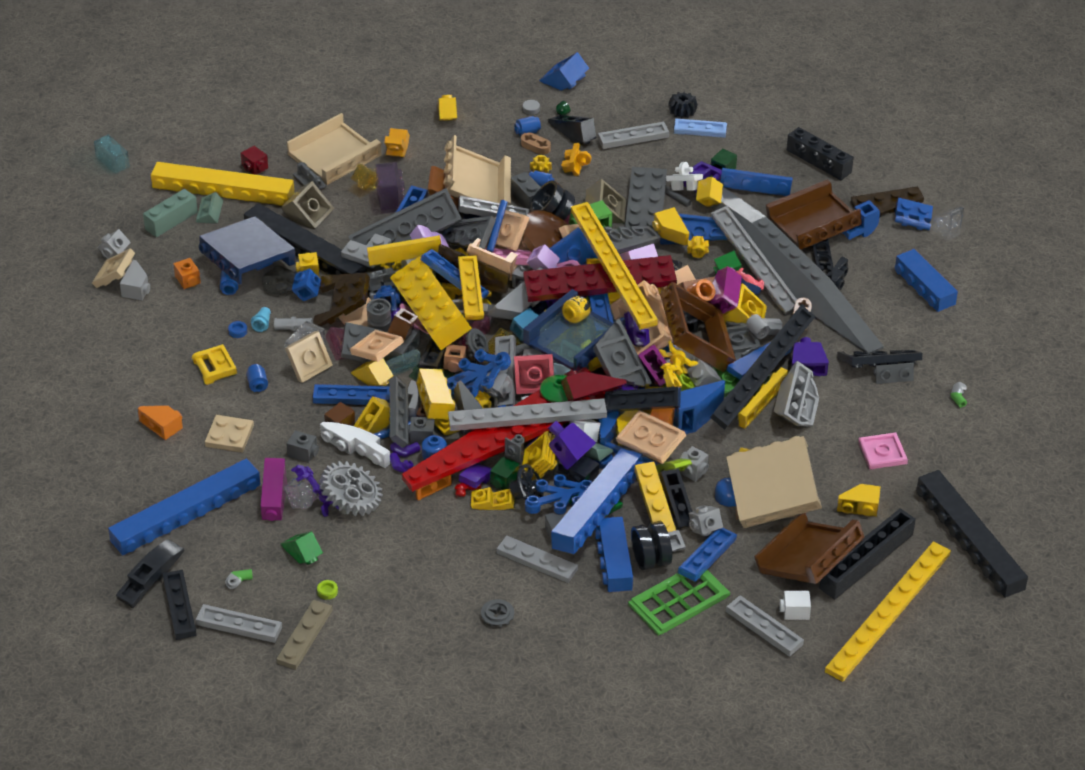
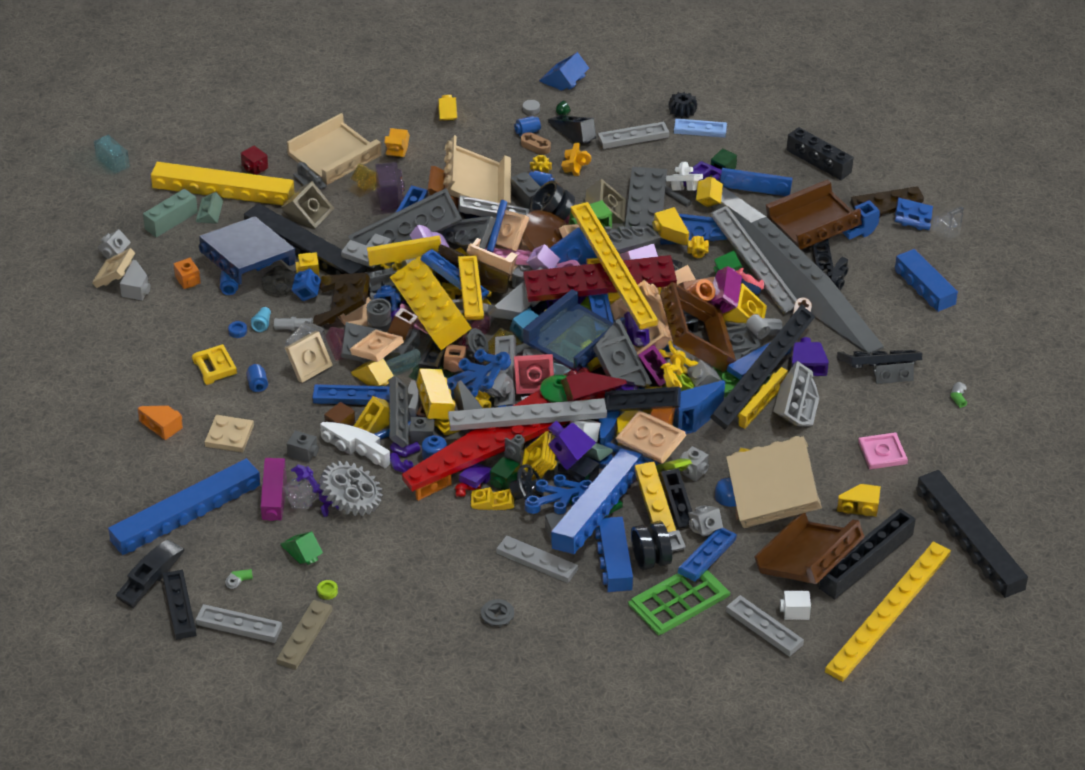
yellow head [563,296,590,323] -> none

